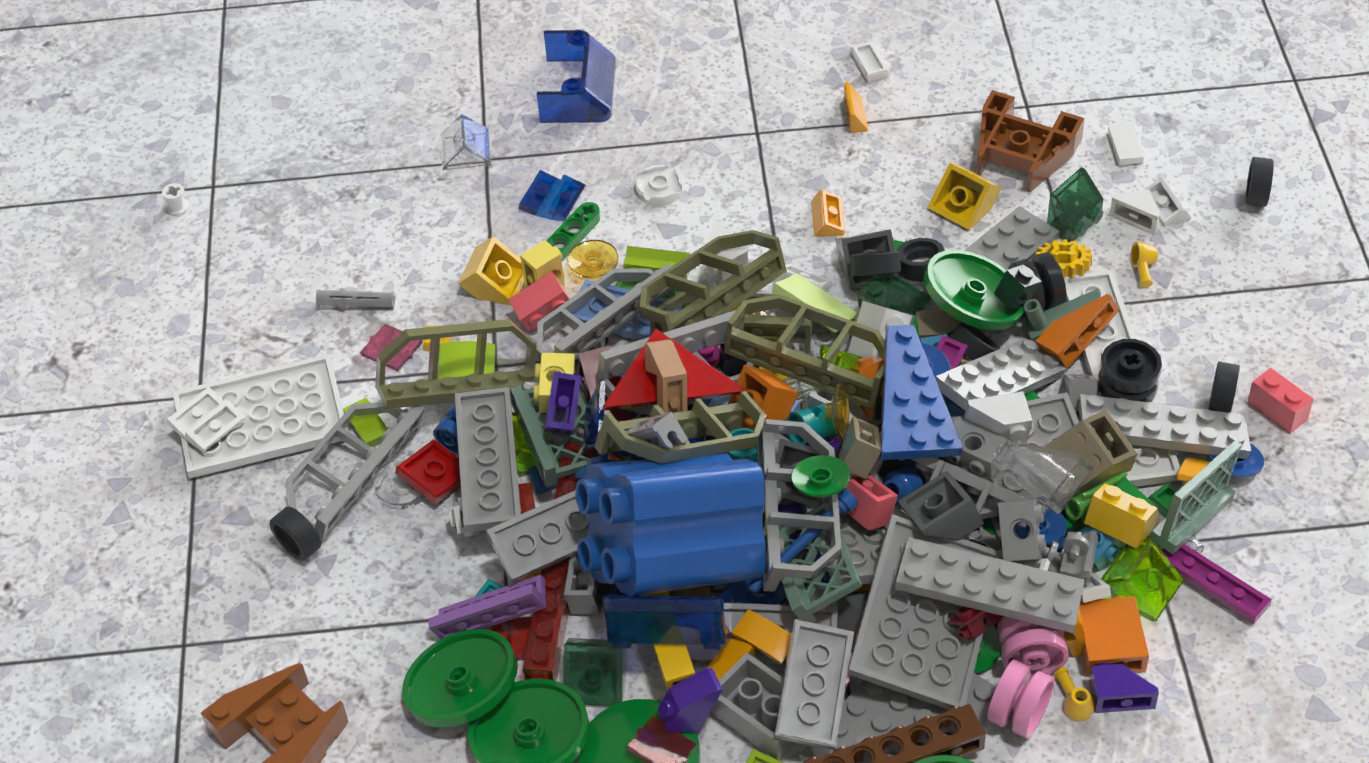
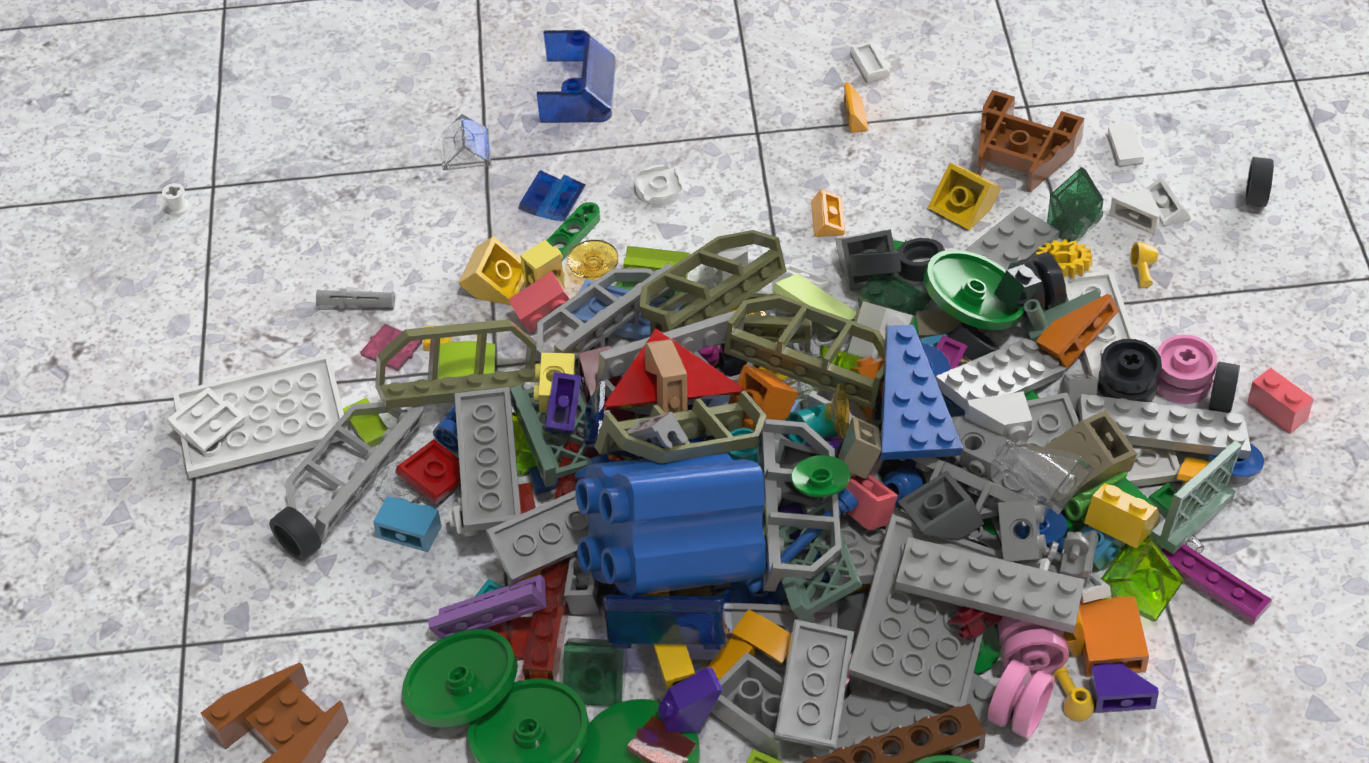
none -> dark azure brick [373,496,442,552]
none -> bright pink wheel [1157,334,1217,404]

